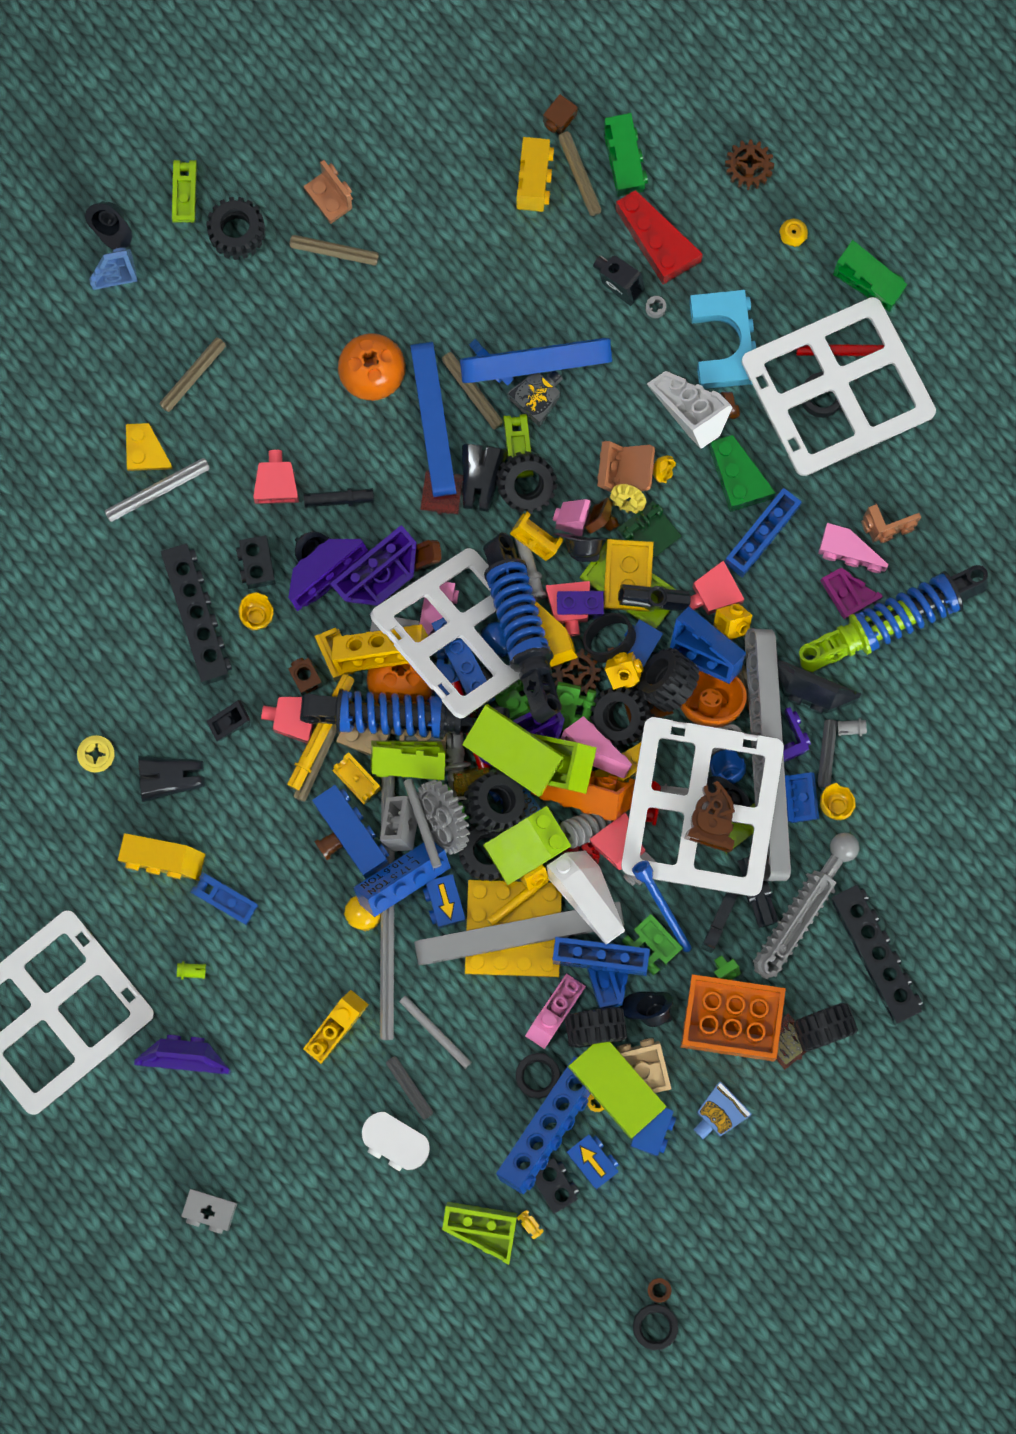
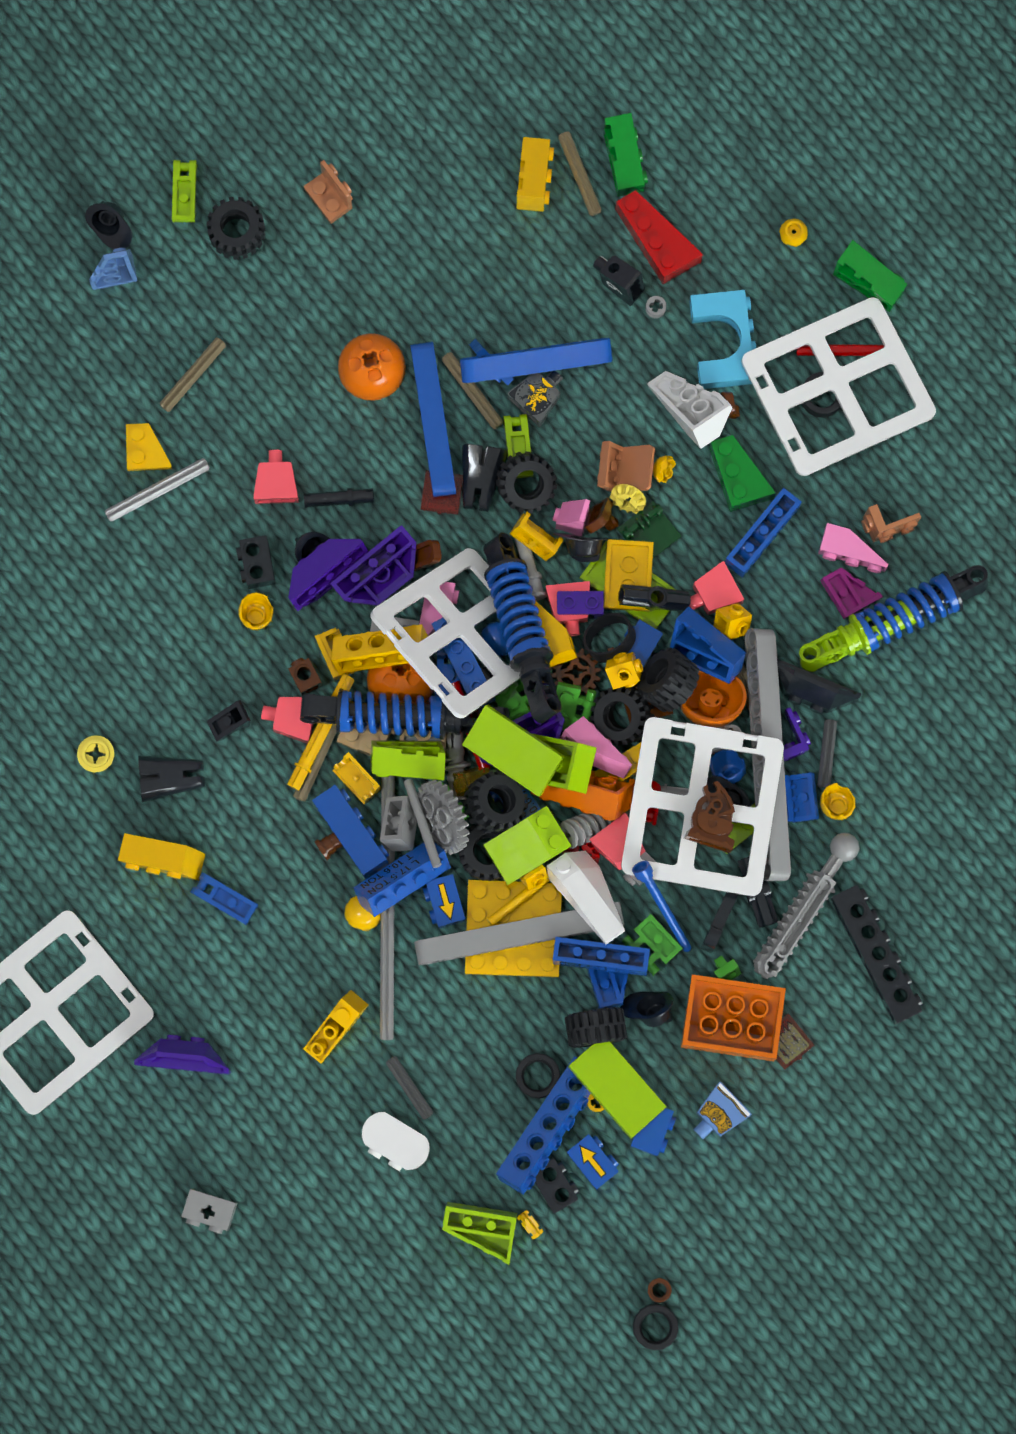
black brick [160,543,232,686] -> none
lime pin [177,961,206,980] -> none
dark tan axle [290,235,379,265] -> none
light grey bar [399,995,472,1069] -> none
bright pink slope [525,973,586,1049] -> none
reddish brown brick [543,94,578,134] -> none
tan plate [617,1038,671,1093] -> none
reddish brown gear [725,139,774,190] -> none
black tyre [793,1003,858,1052] -> none
light grey pin [837,718,867,736] -> none

